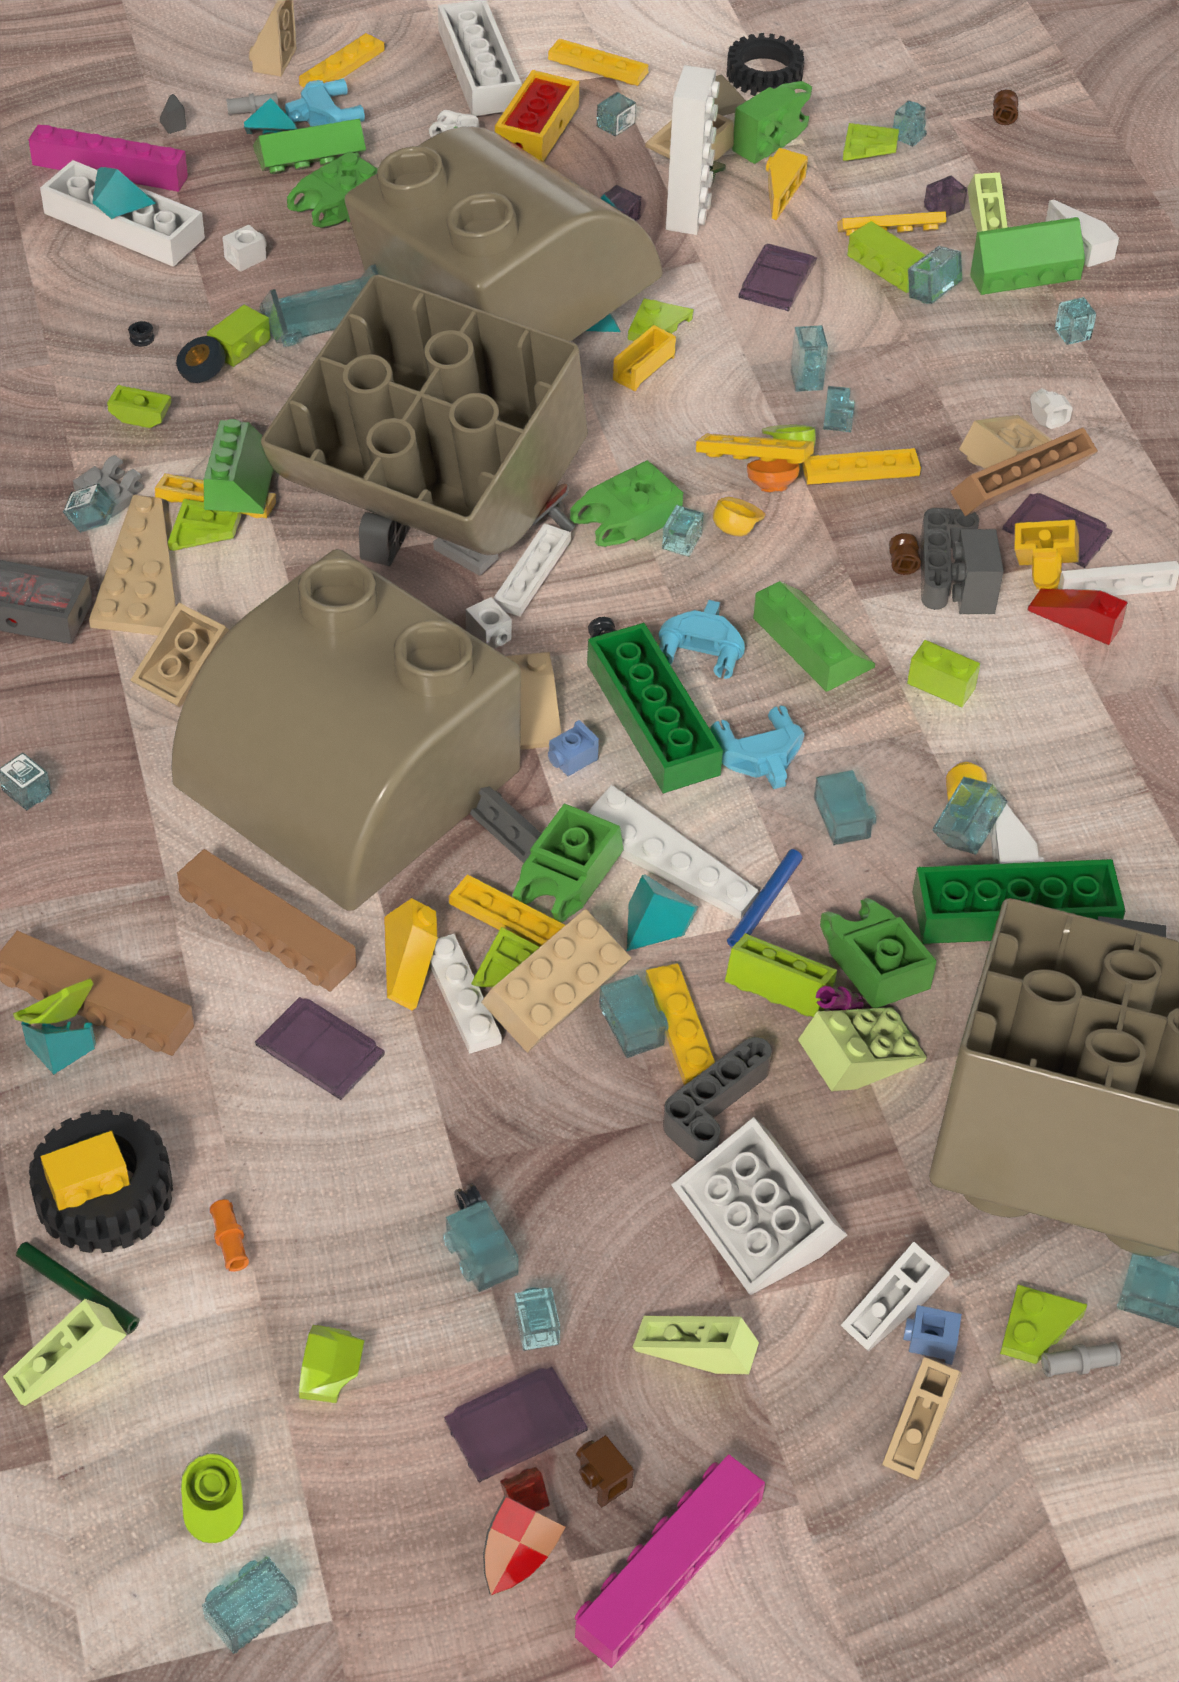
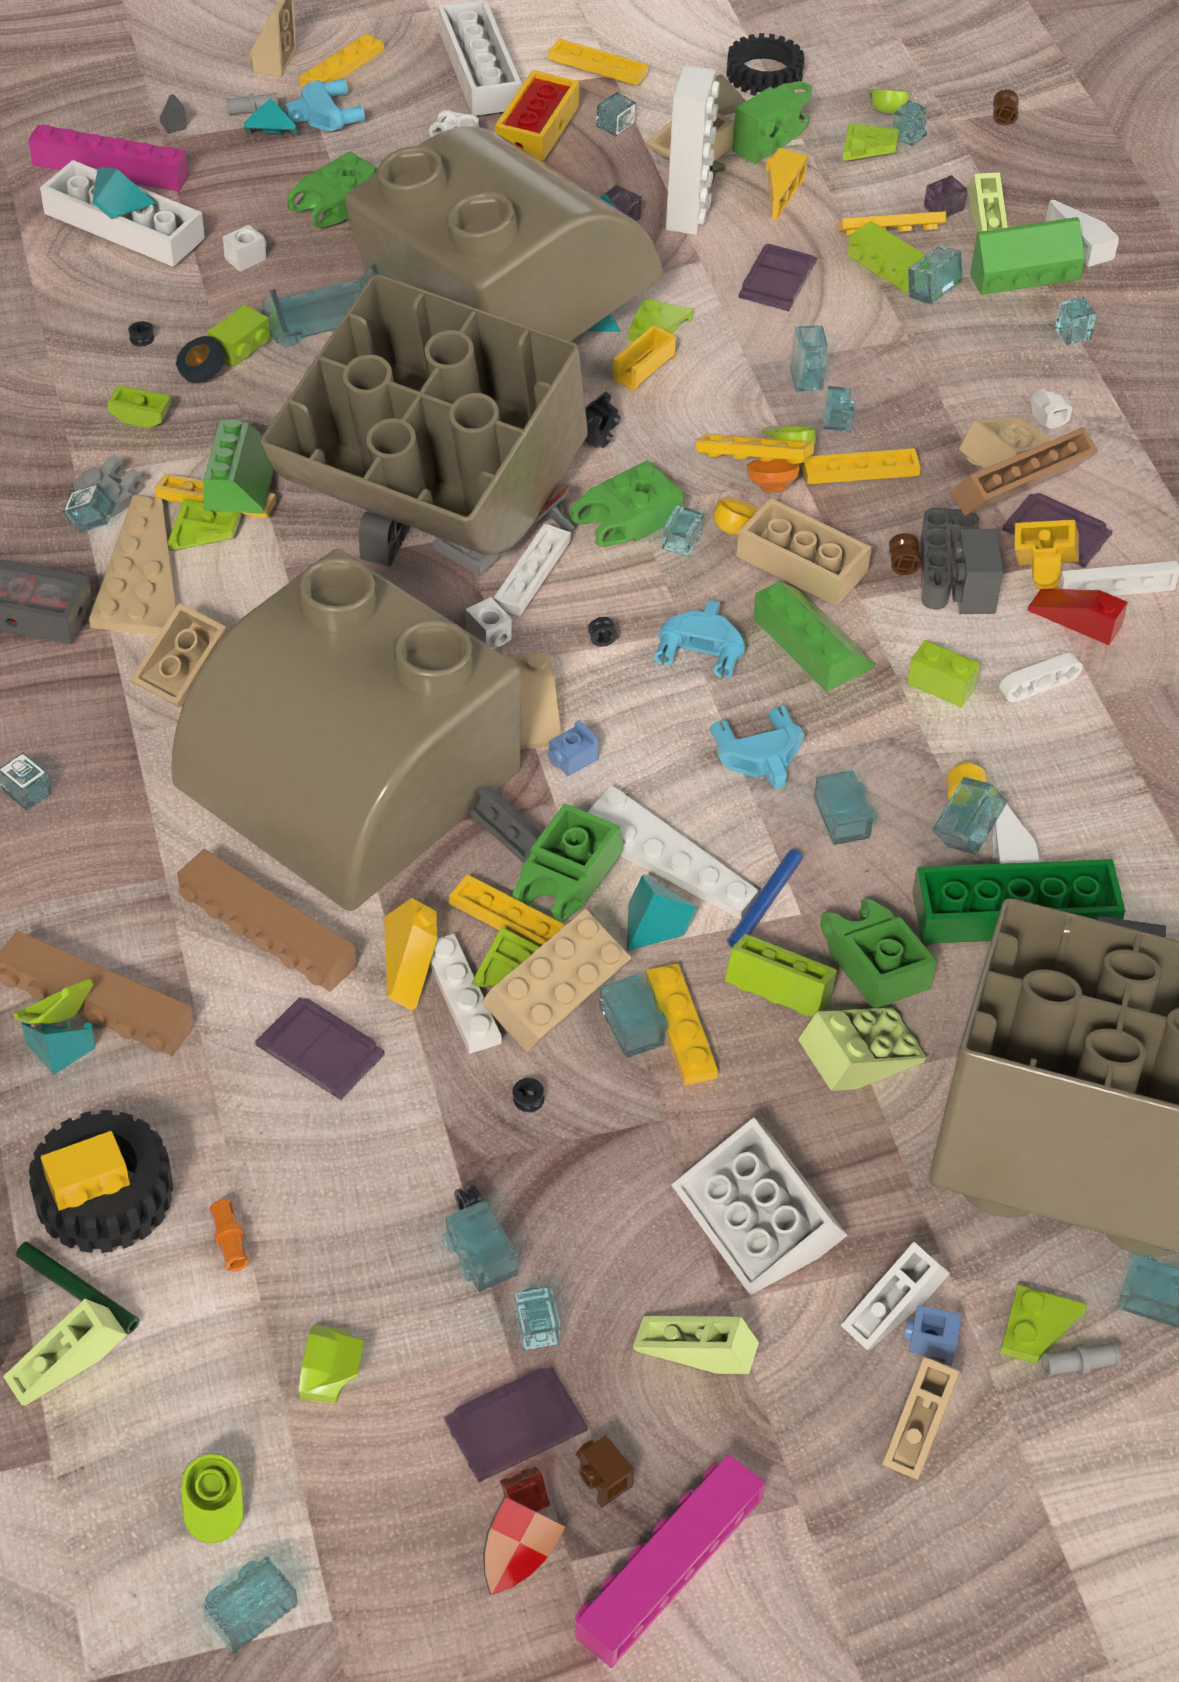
bright green slope [253,119,366,174] -> none
green brick [587,623,723,794] -> none
dark grey beam [663,1037,772,1162] -> none
magenta pin [816,986,864,1011] -> none
none -> black bush [512,1078,545,1113]
none -> black piece [583,392,621,448]
none -> tan brick [736,498,871,606]
none -> lime cap [866,89,909,114]
none -> white beam [999,652,1083,702]

